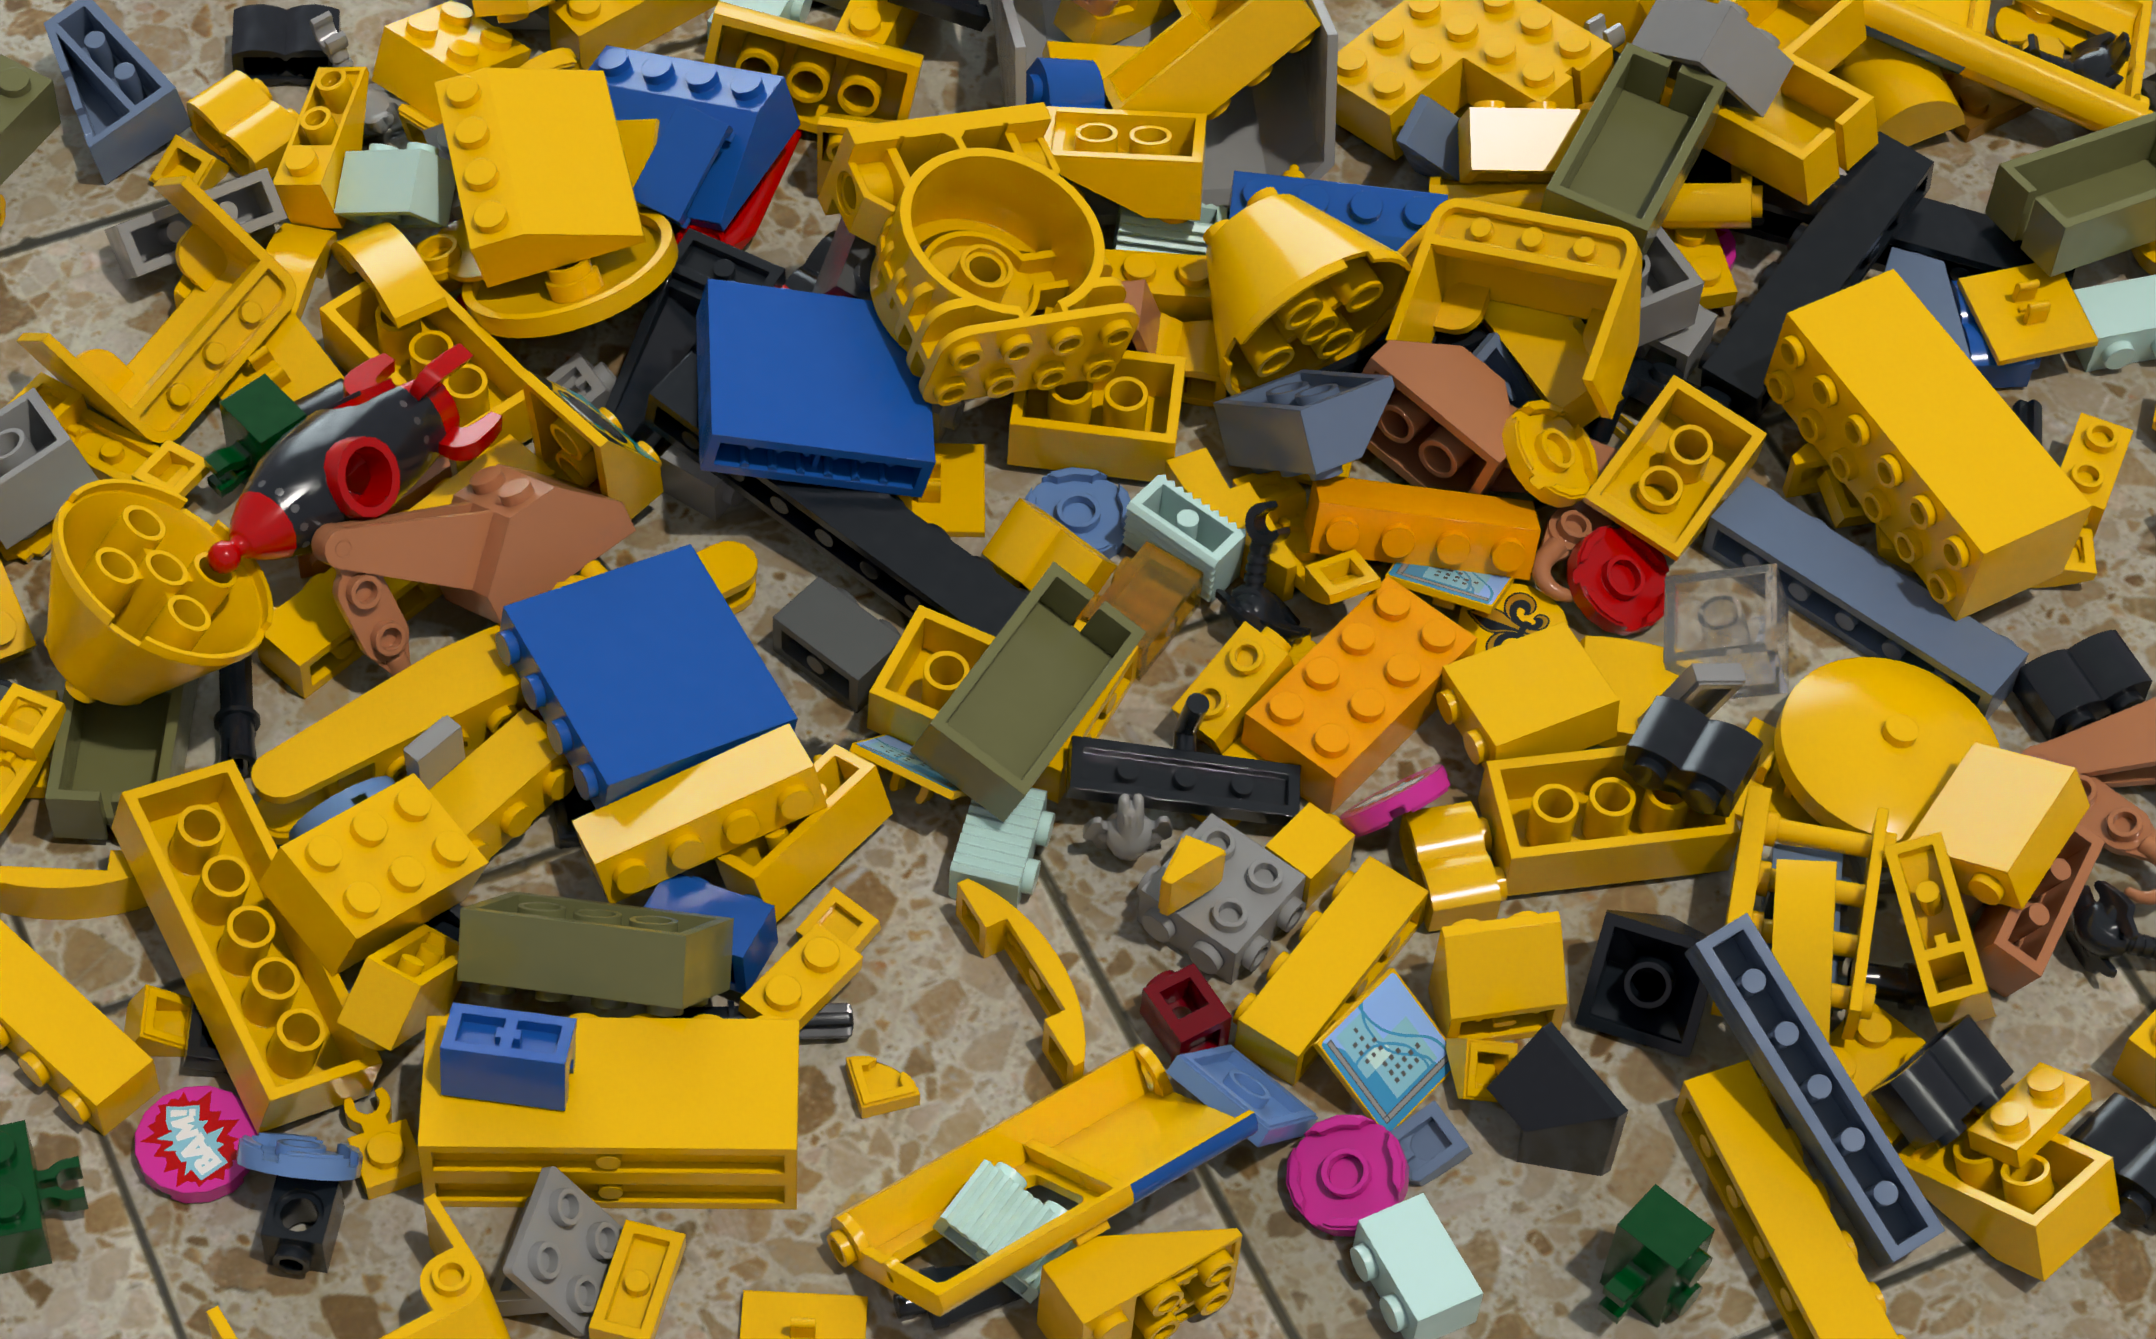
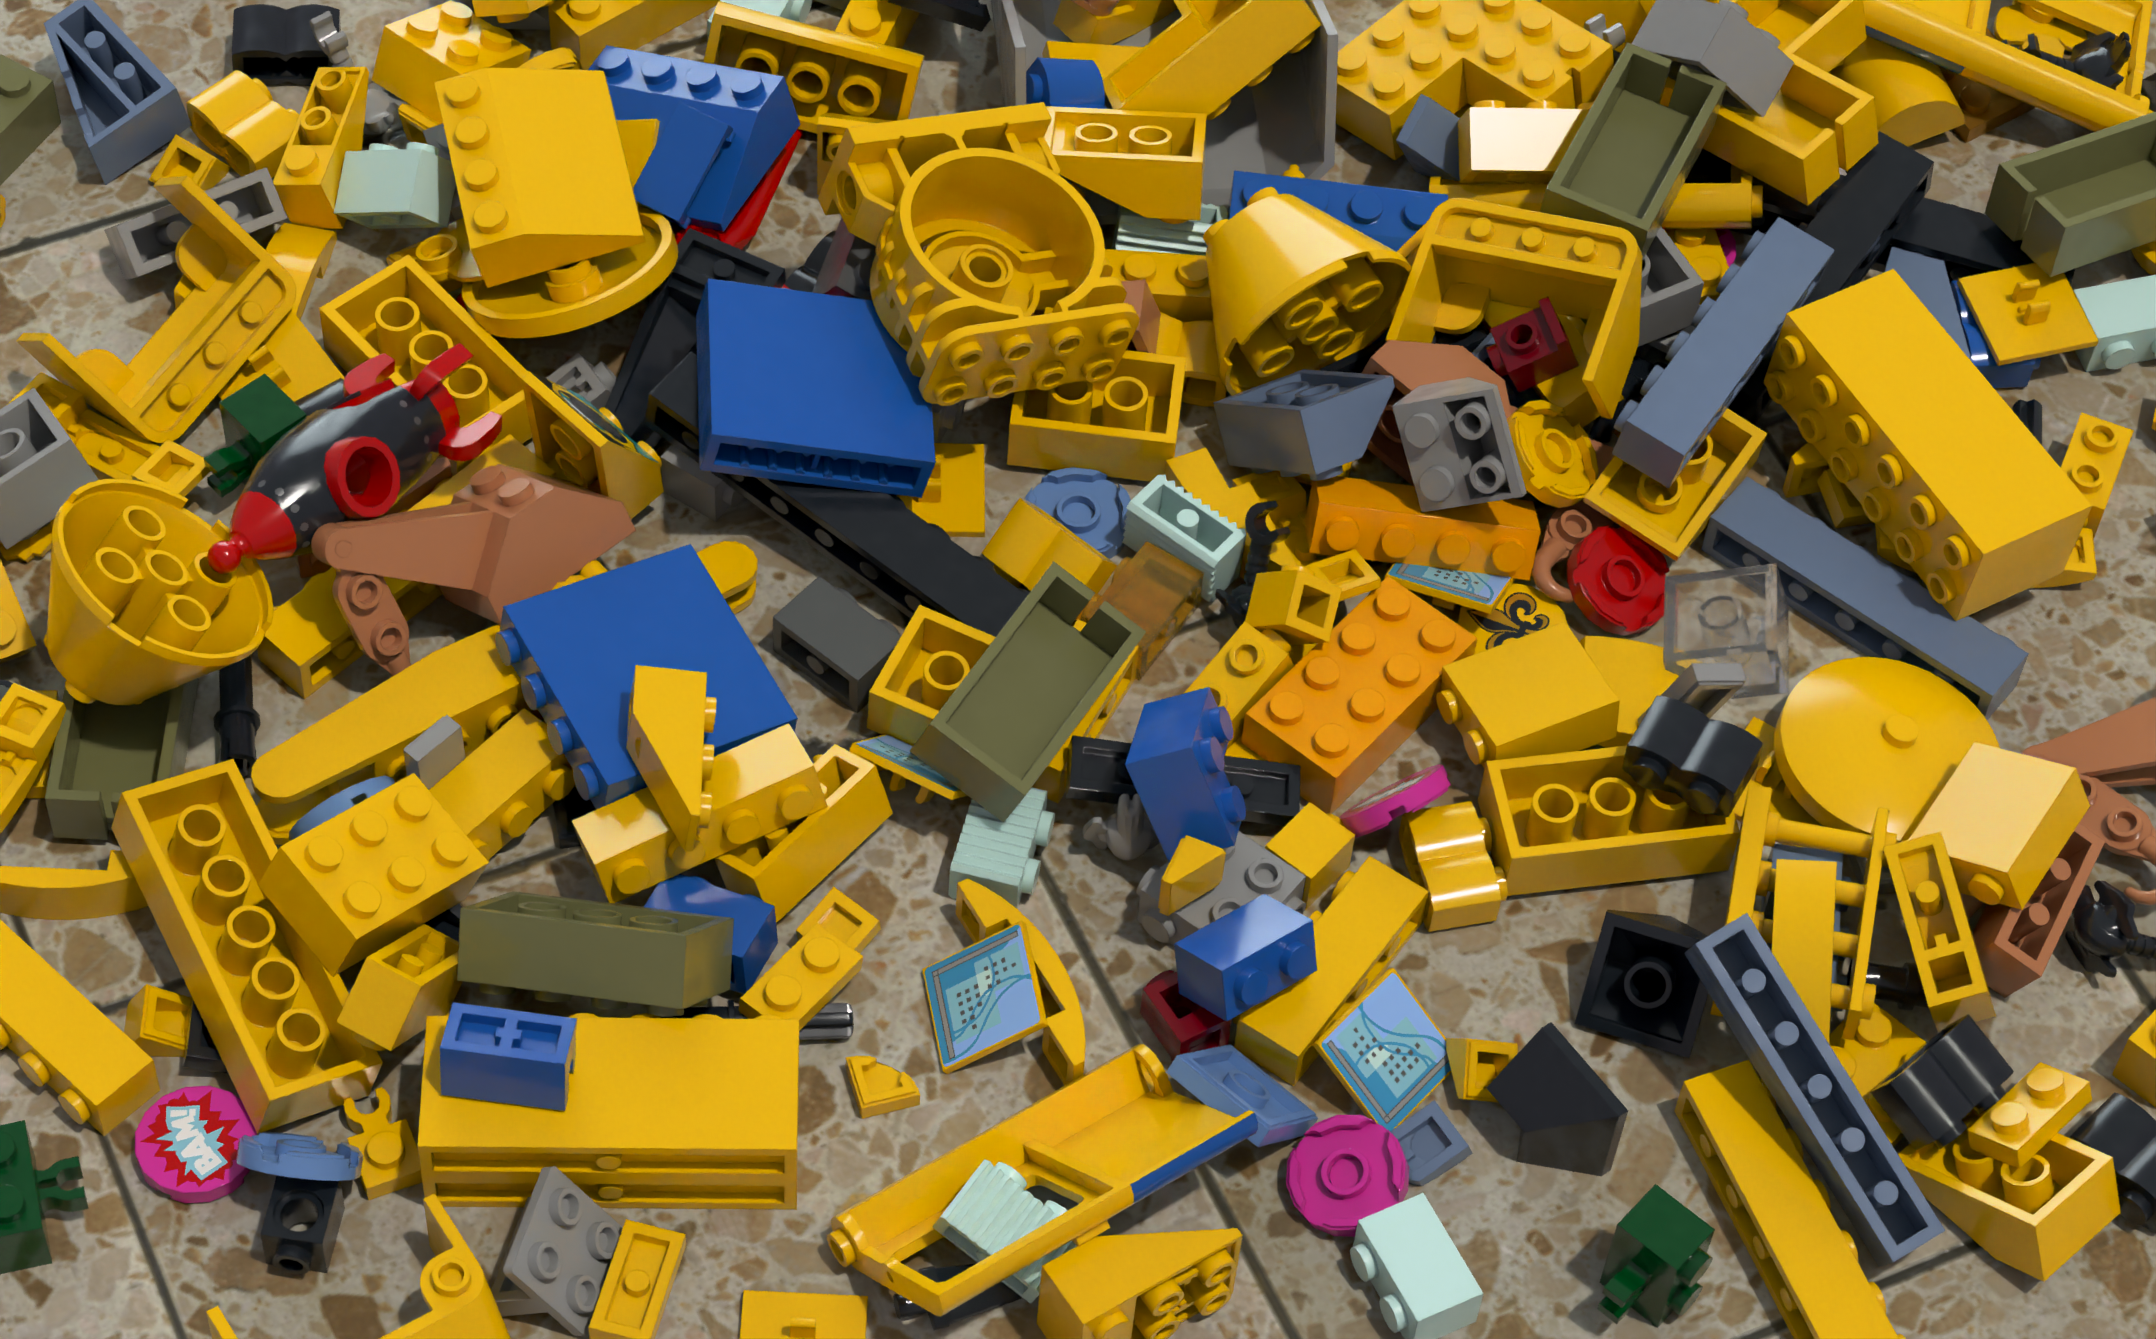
yellow slope [331,221,448,328] -> none
yellow slope [1428,911,1567,1042] -> none
black brick [2013,630,2152,741] -> none
none -> yellow slope [626,665,716,852]
none -> piece [922,920,1048,1074]
none -> blue brick [1125,687,1246,862]
none -> blue brick [1174,894,1317,1021]
none -> yellow brick [1245,564,1342,645]
none -> light grey slope [1392,377,1527,512]
none -> dark red brick [1486,297,1580,392]
none -> sand blue brick [1612,217,1835,488]

